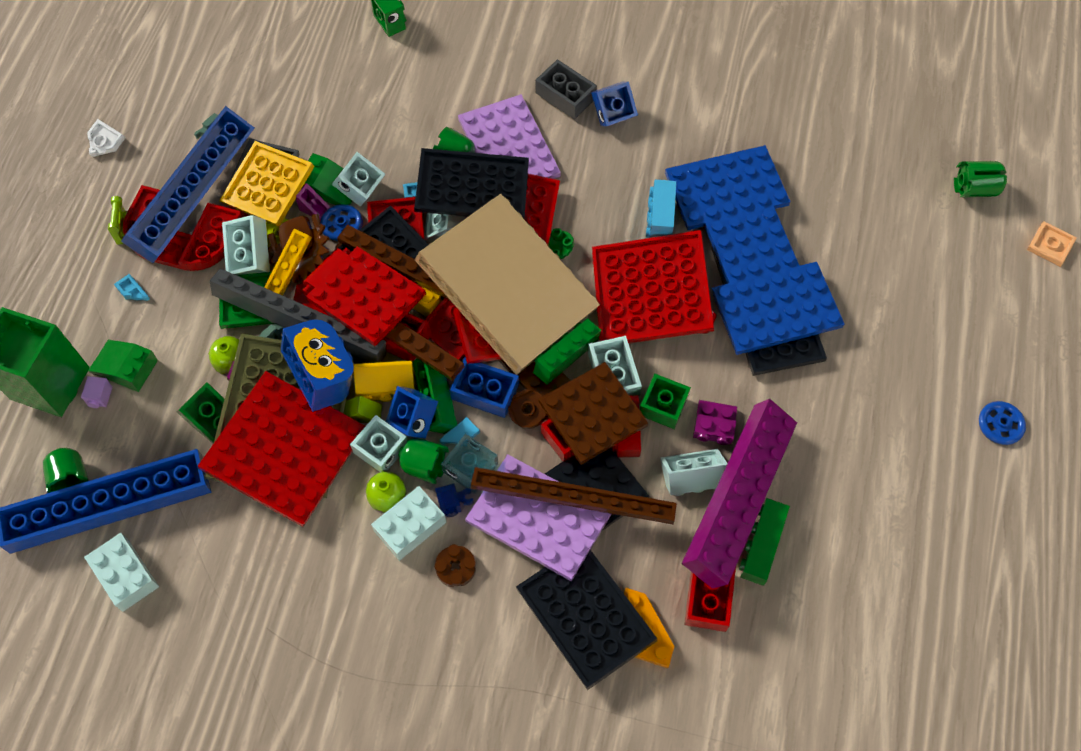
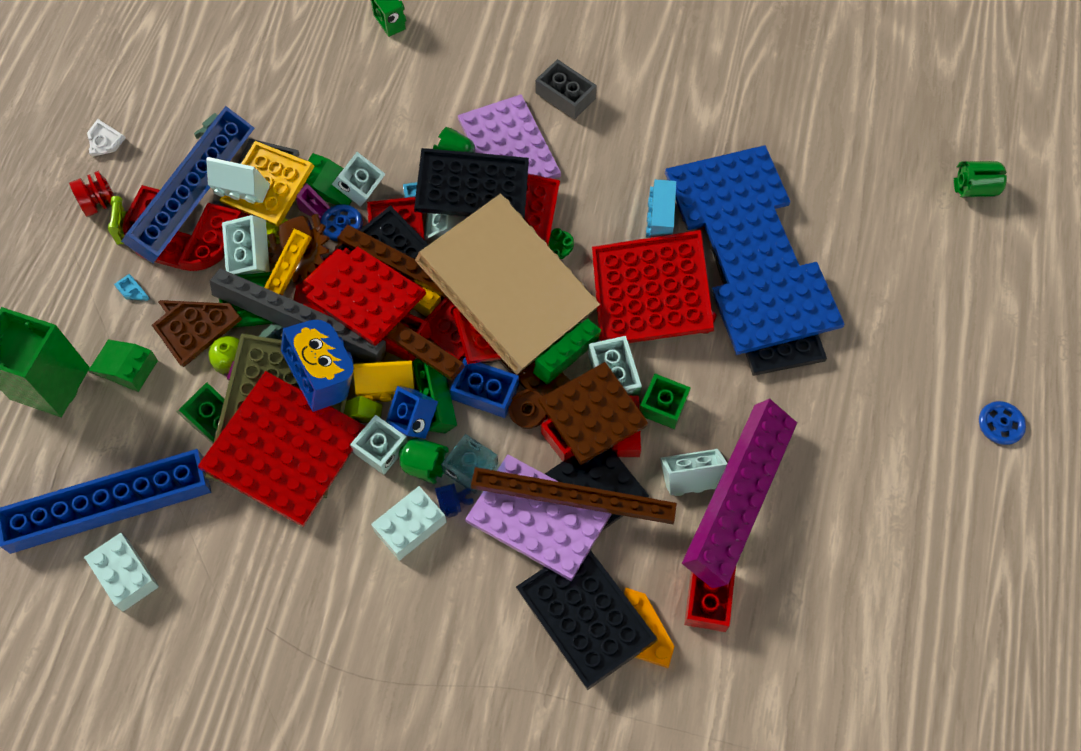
green cylinder [43,448,89,493] -> none
lavender brick [81,376,113,408] -> none
lime cylinder [366,471,406,513] -> none
reddish brown plate [434,544,476,587] -> none
medium azure tile [440,417,480,445] -> none
blue brick [591,81,638,126] -> none
magenta plate [693,400,737,445] -> none
green brick [739,498,790,586] -> none
light nougat tile [1027,221,1077,267] -> none
none -> red wheel [69,170,114,217]
none -> reddish brown wing [152,300,242,367]
none -> light aqua slope [206,157,270,204]

